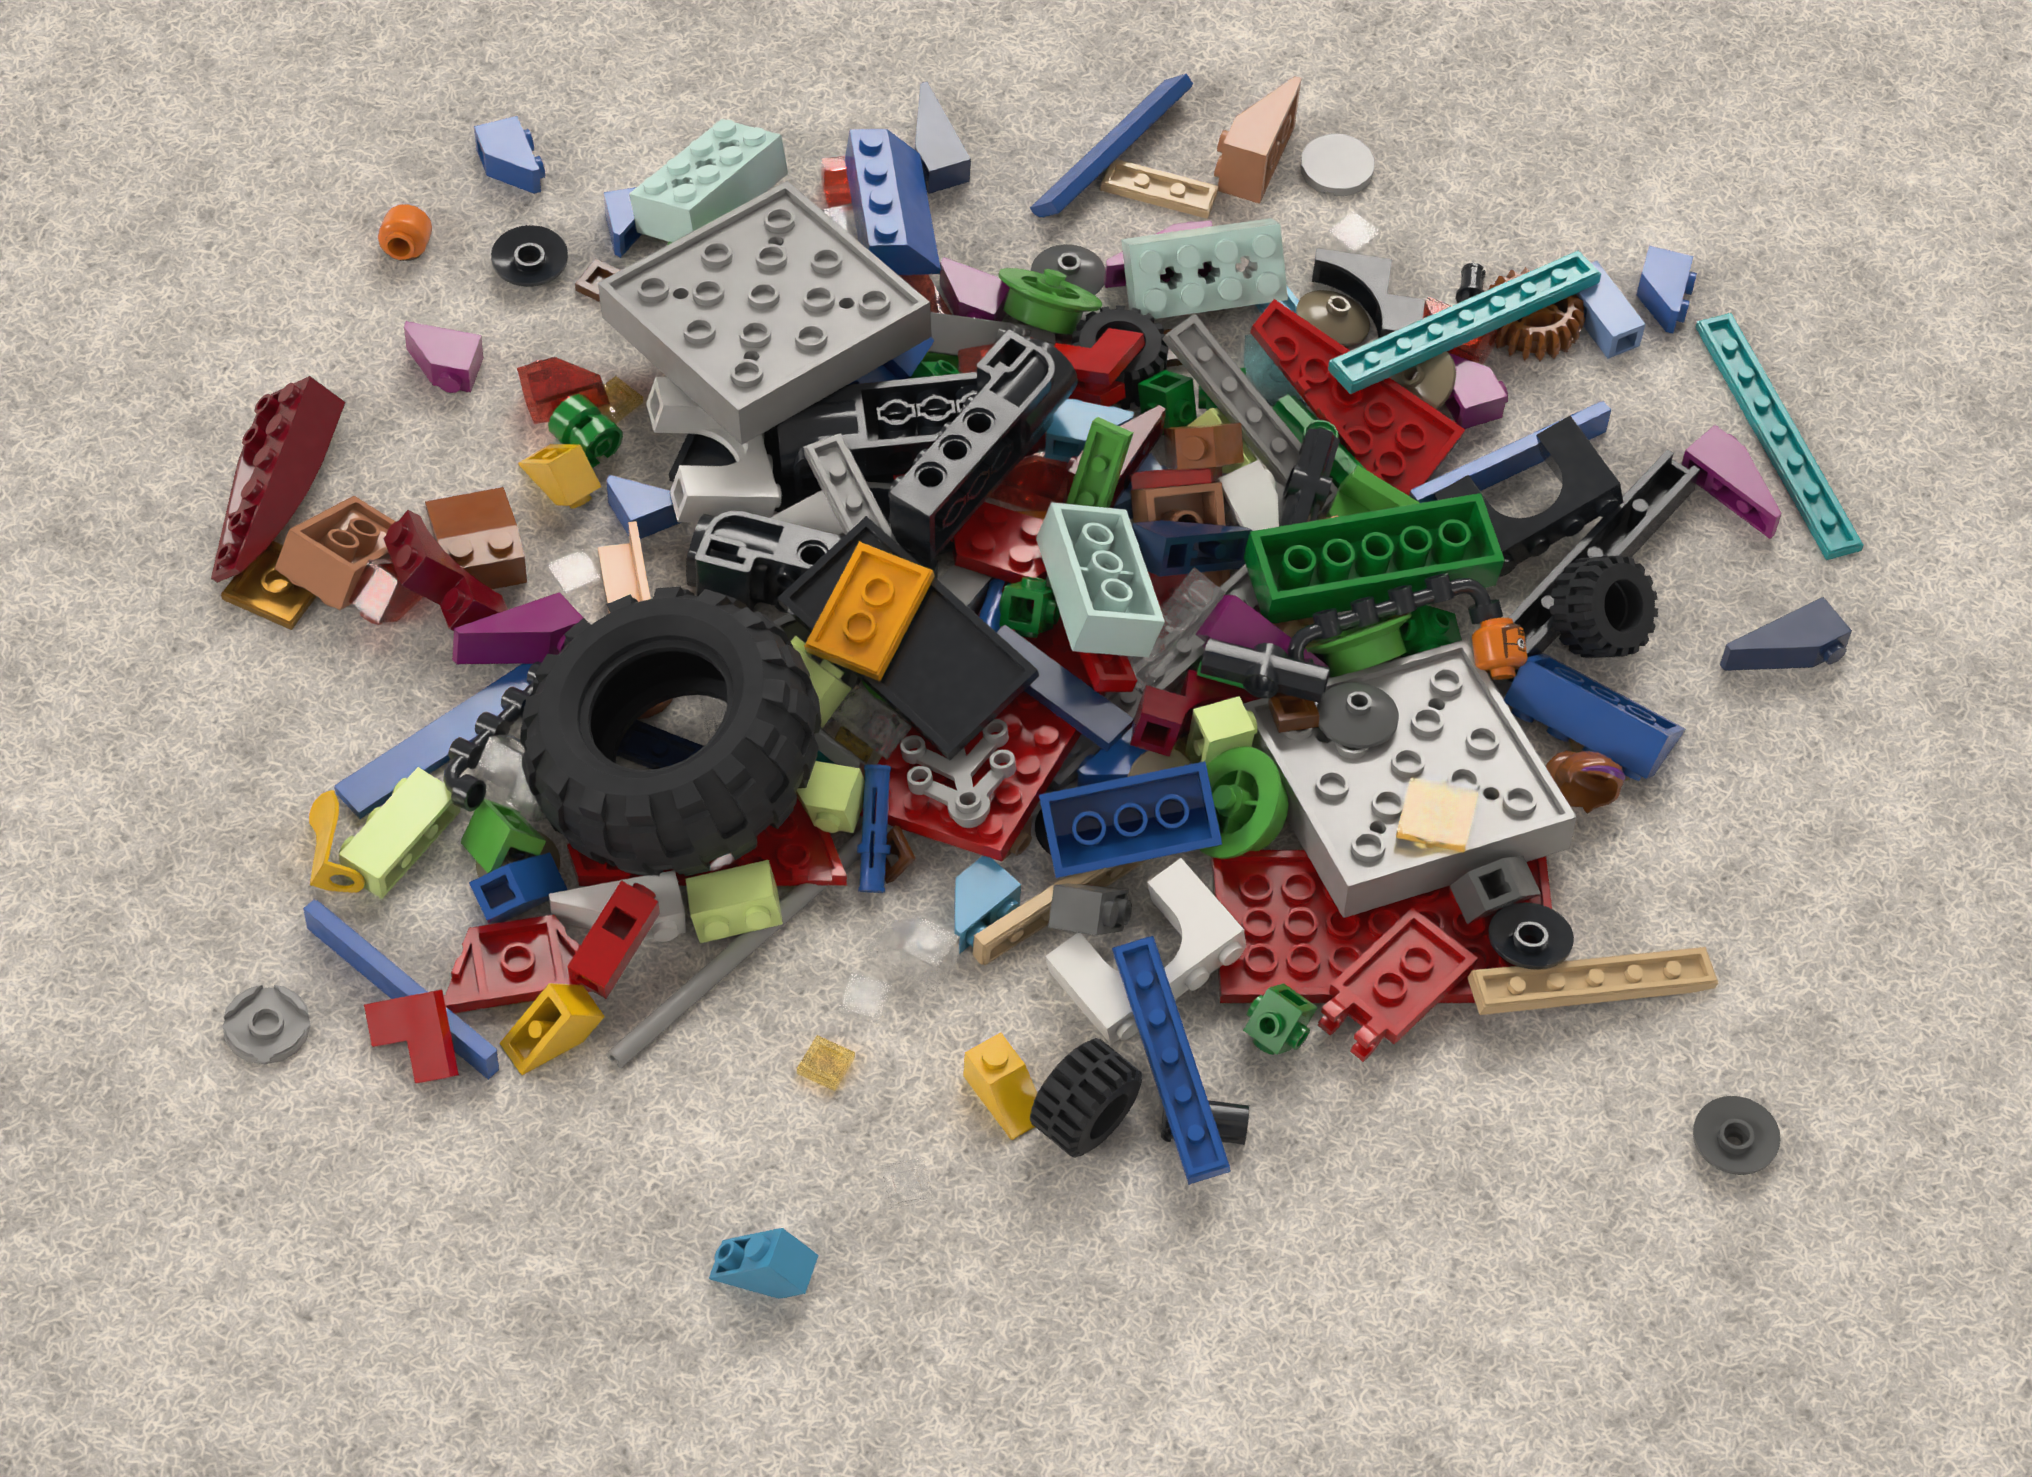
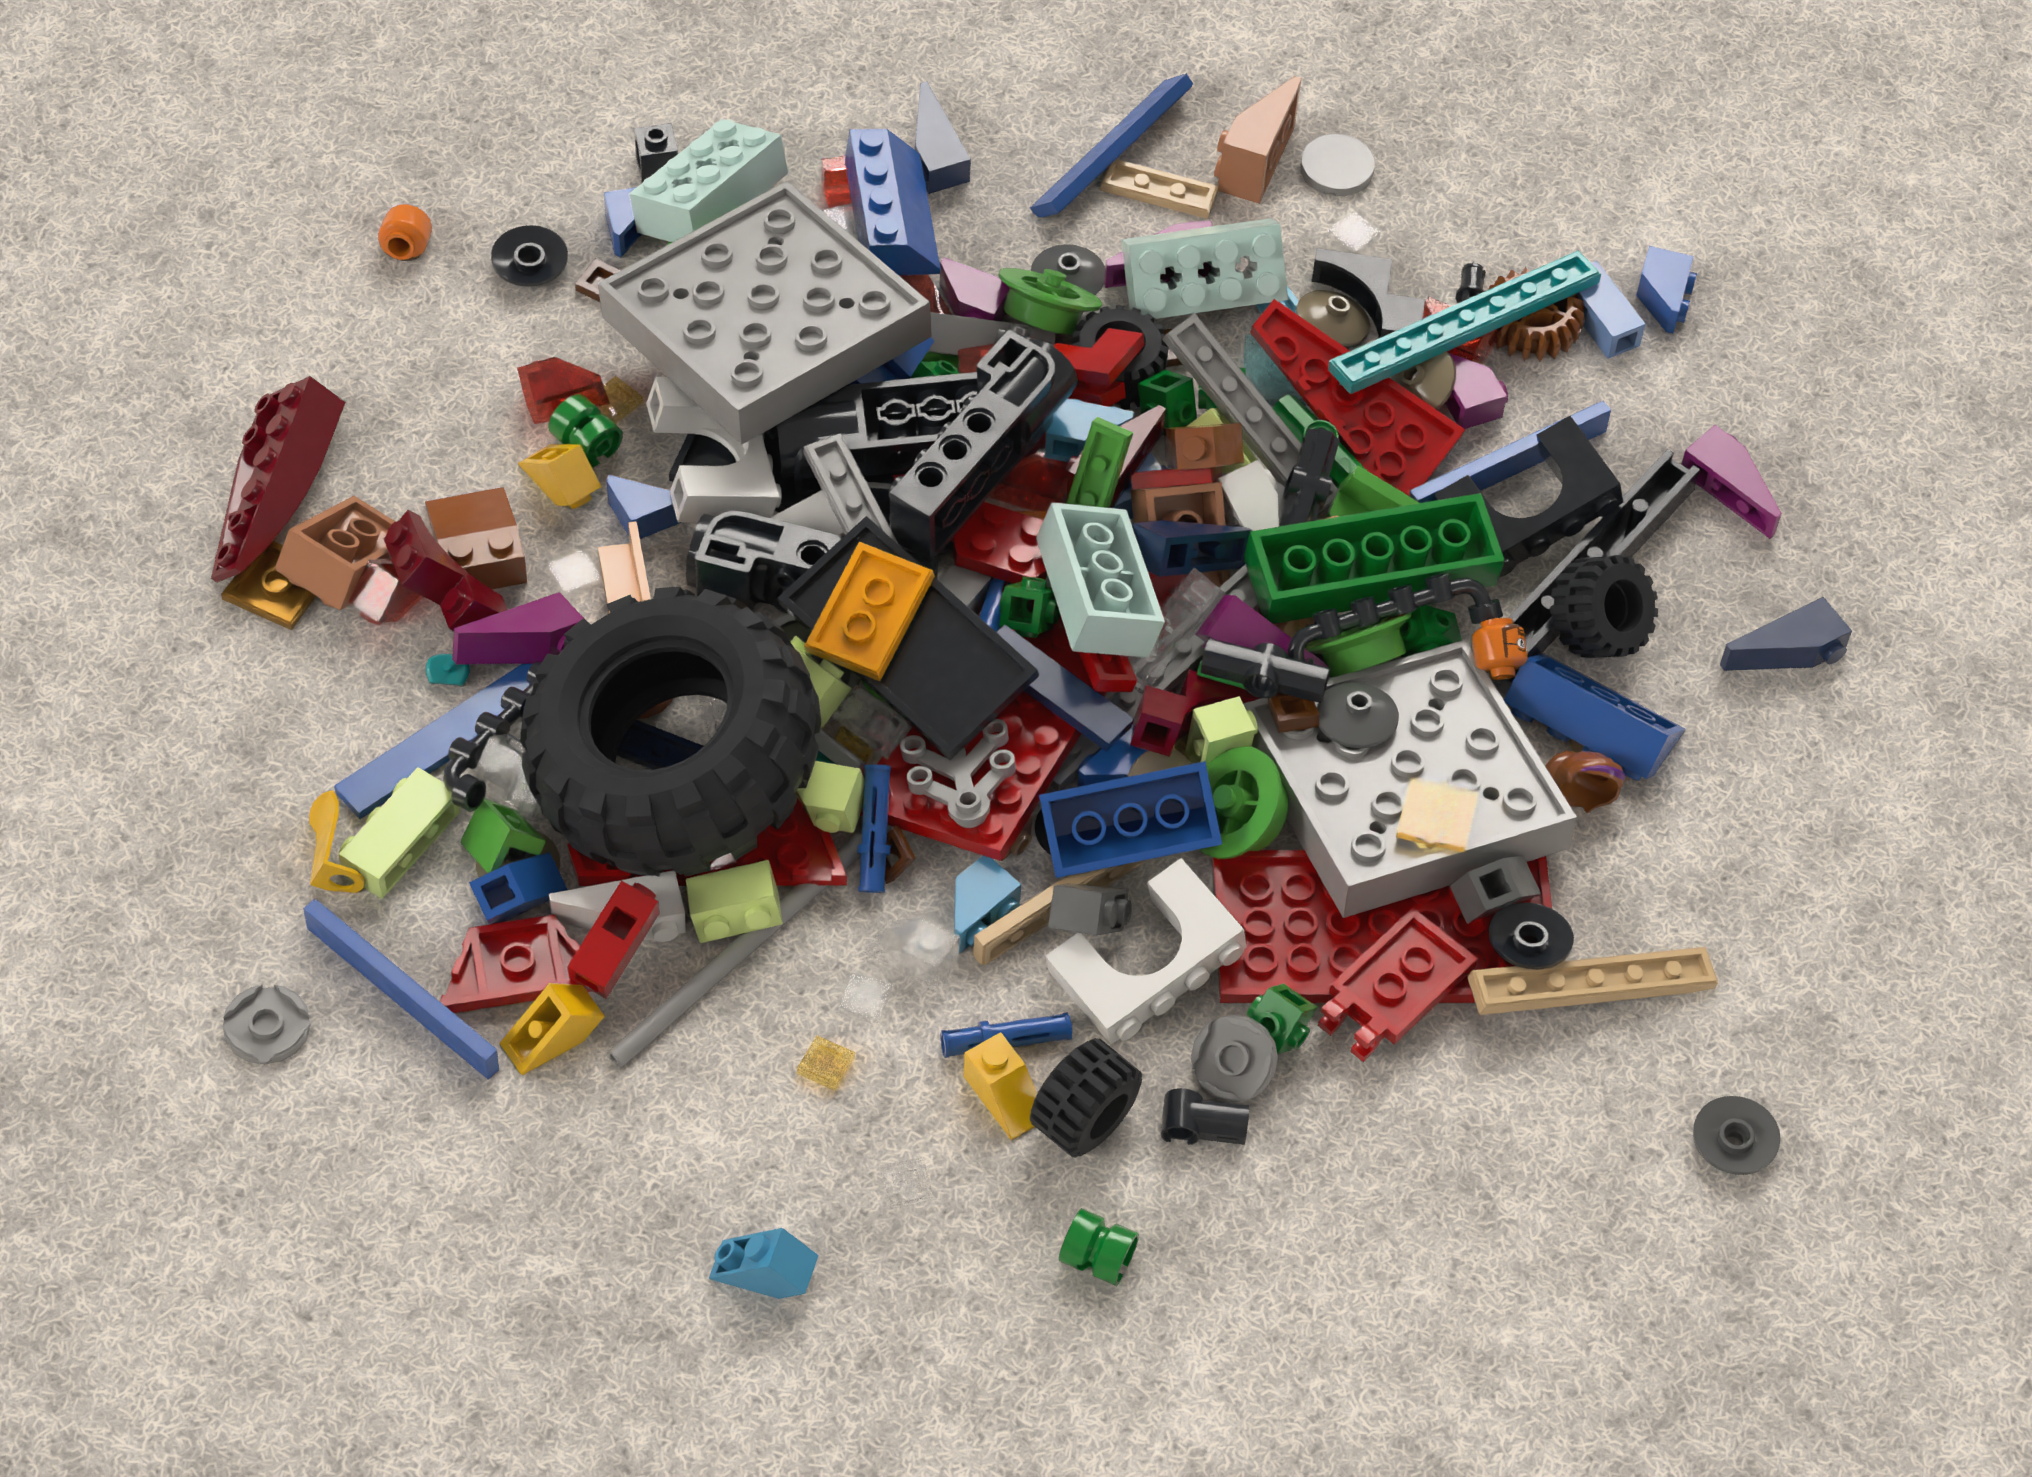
red tile [364,989,459,1084] -> none
slope [404,321,484,393] -> none
slope [474,116,546,194] -> none
blue tile [1112,936,1231,1185] -> none
teal tile [1695,313,1864,560] -> none
none -> teal piece [426,654,470,687]
none -> black brick [634,123,678,183]
none -> blue pin [940,1012,1072,1058]
none -> green wheel [1059,1208,1139,1287]
none -> light grey tile [1191,1015,1278,1102]

